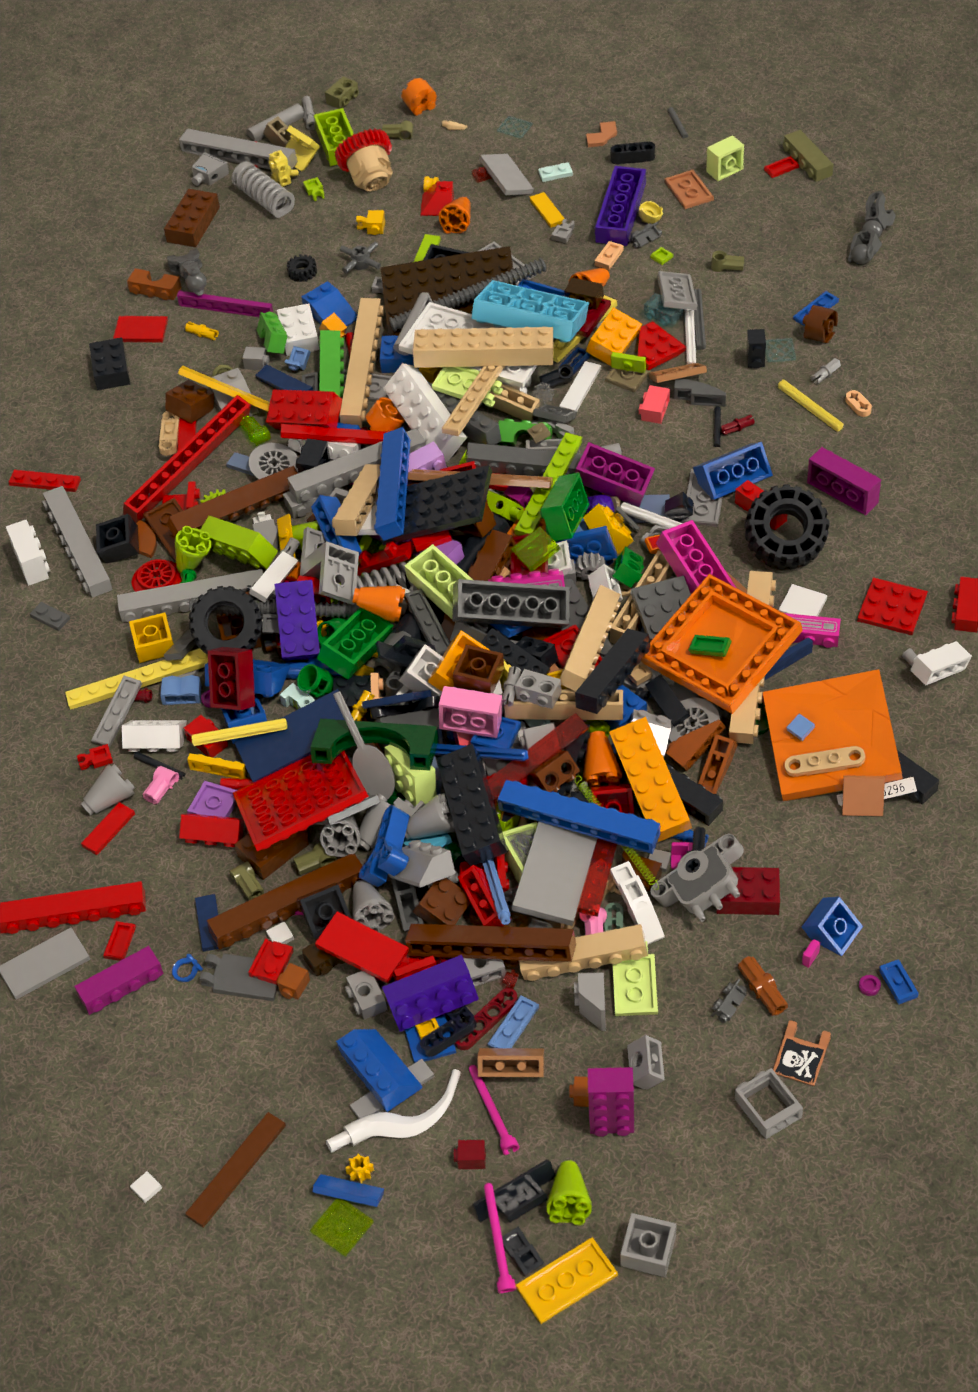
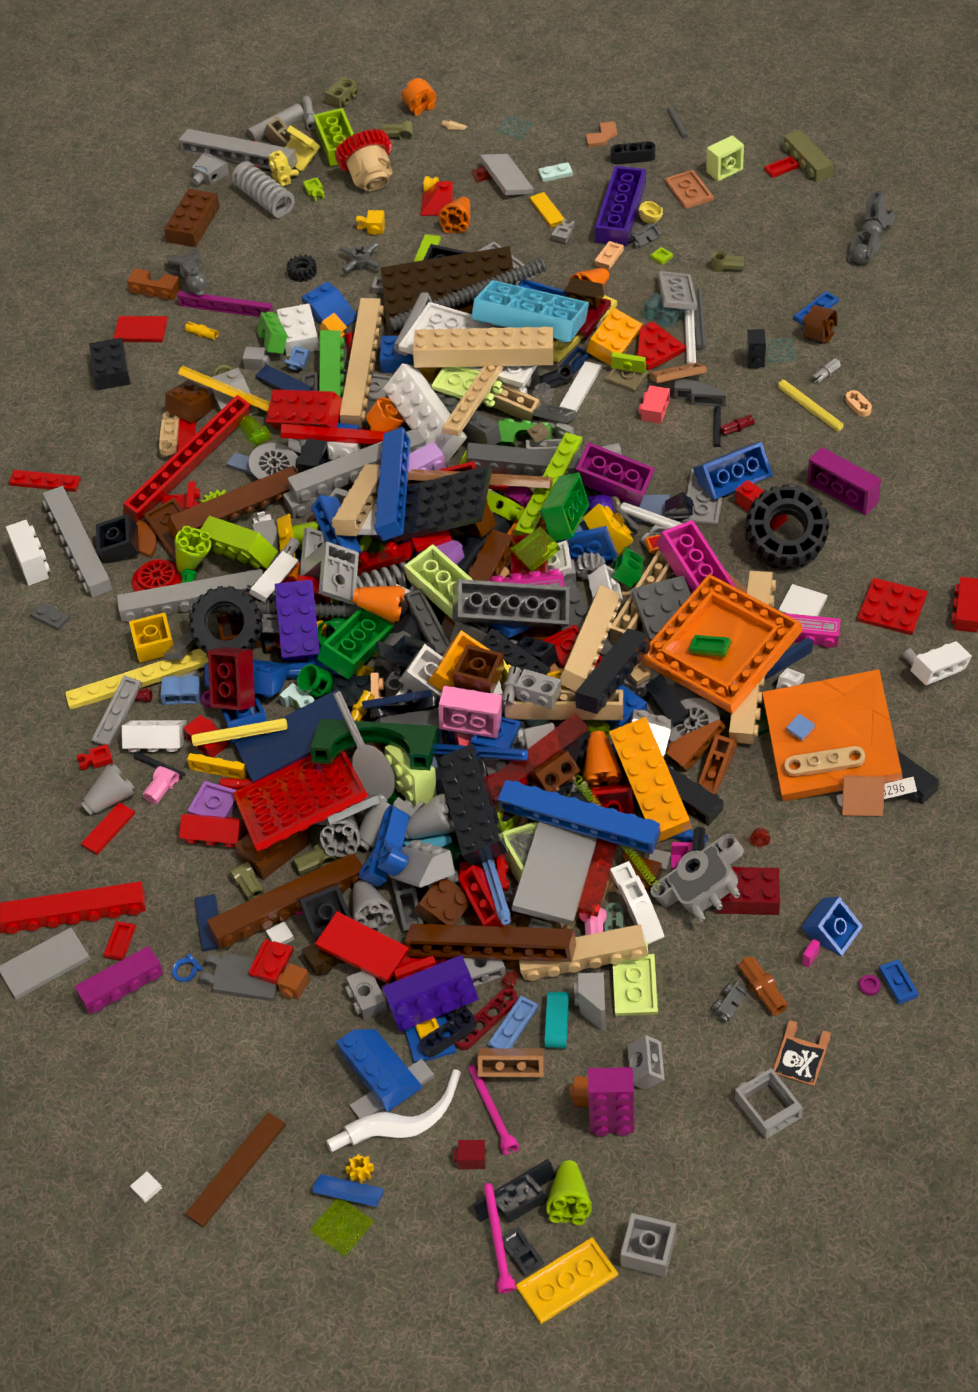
none -> teal beam [545,991,569,1049]
none -> clear red plate [750,828,771,847]
none -> white bracket [776,668,805,689]

